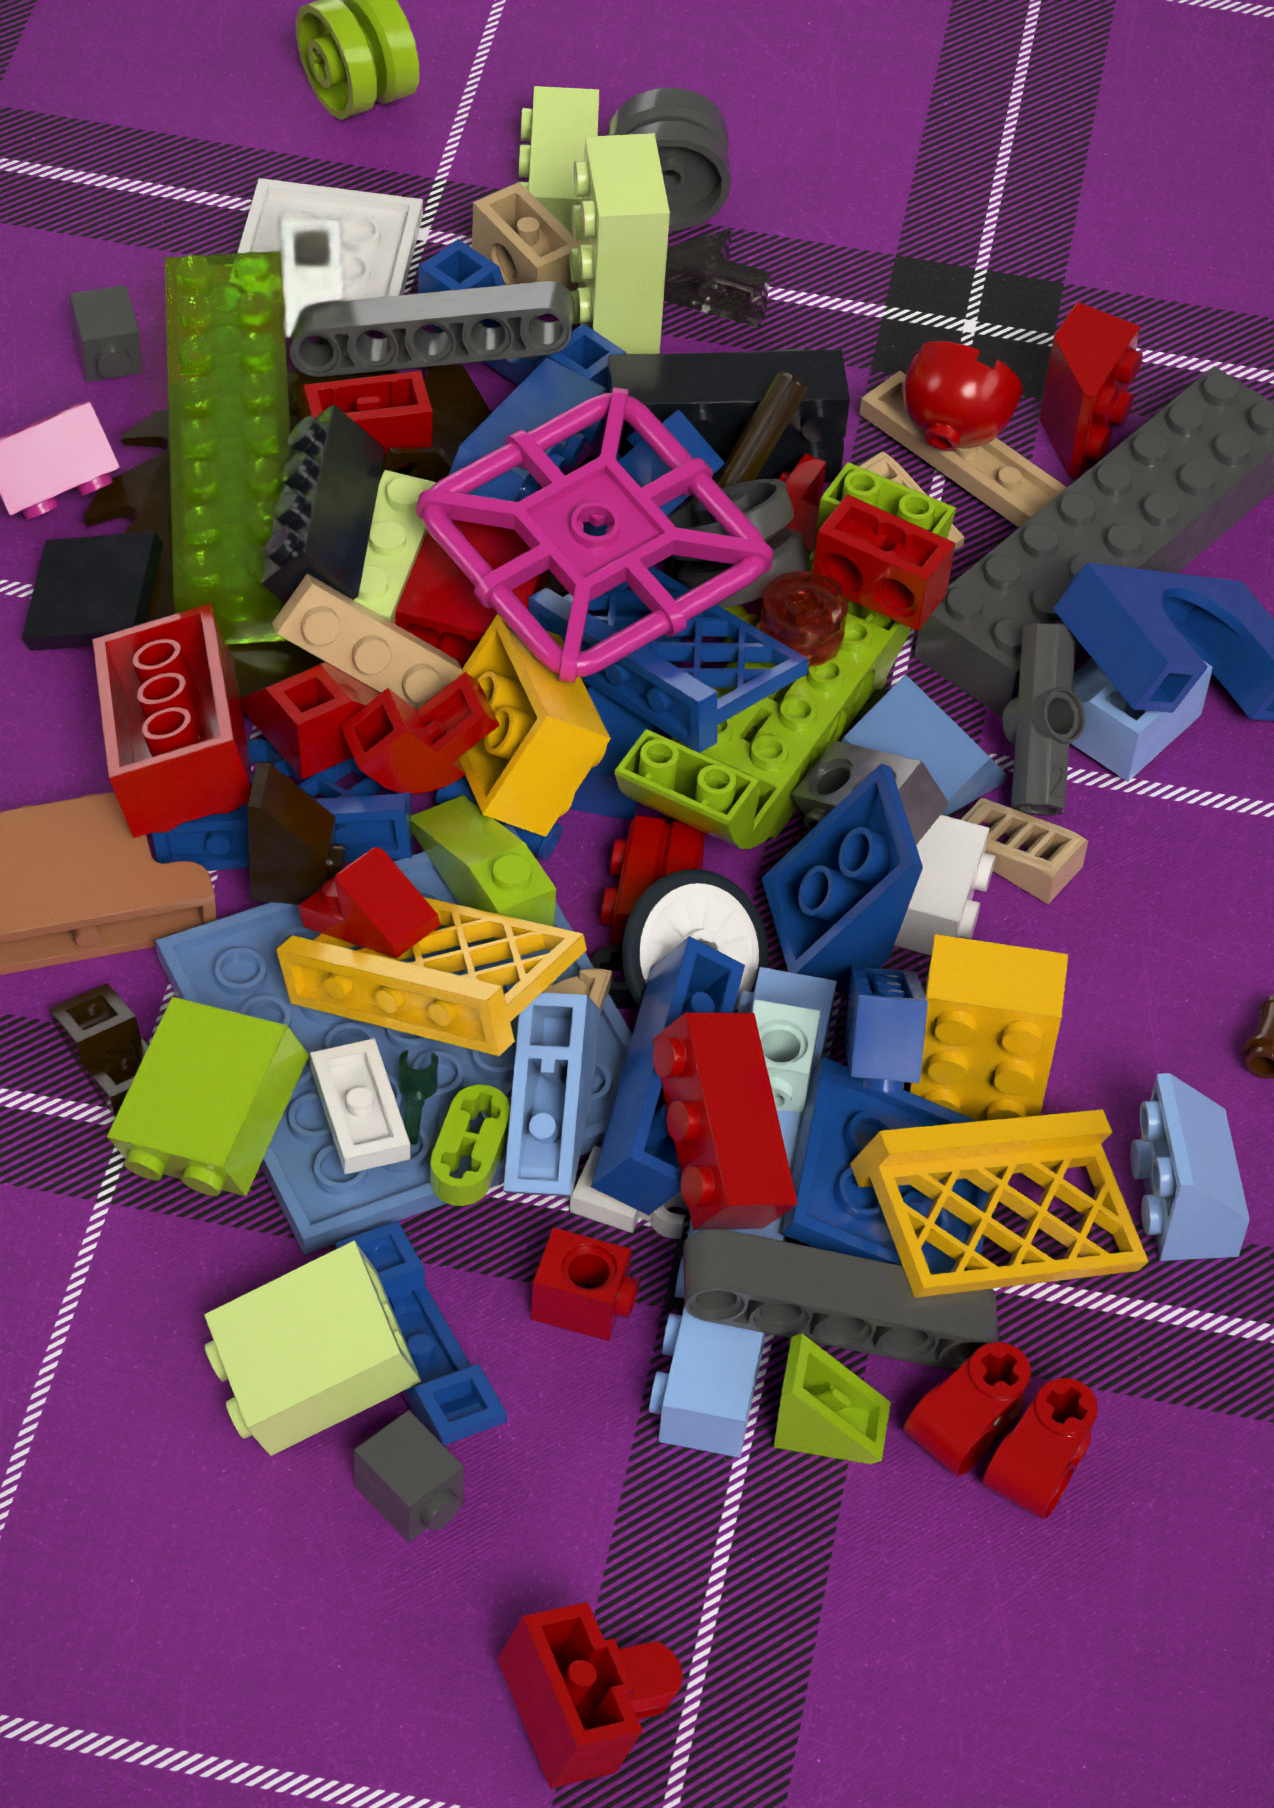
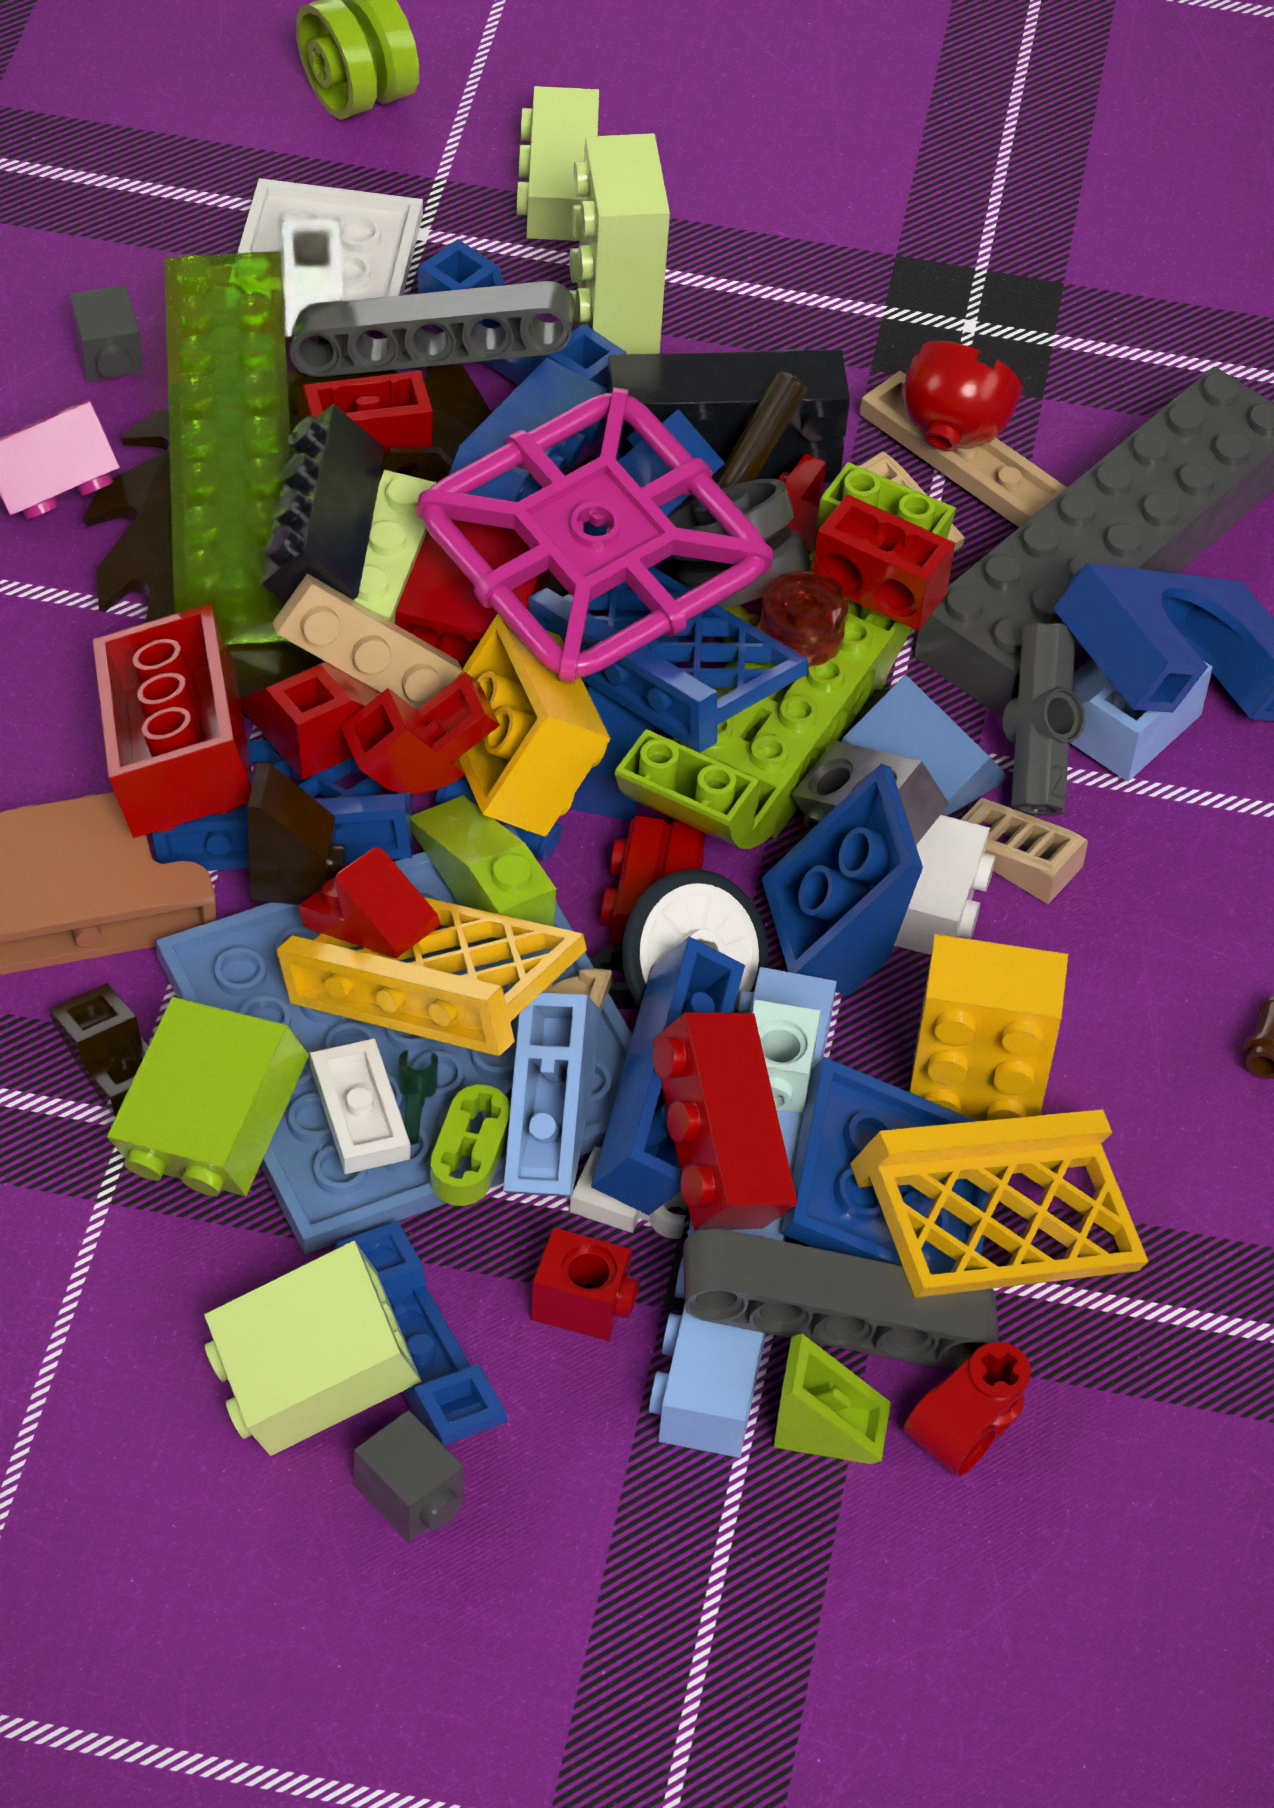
black tile [21,531,163,651] -> none
tan brick [472,182,580,317] -> none
red brick [497,1602,683,1789] -> none
dark grey wheel [608,88,731,231] -> none
clear smoke slope [663,230,770,328] -> none
blue brick [843,965,928,1092] -> none
red piece [982,1378,1098,1520] -> none
red slope [1039,302,1143,479] -> none
light blue slope [1130,1073,1250,1261] -> none

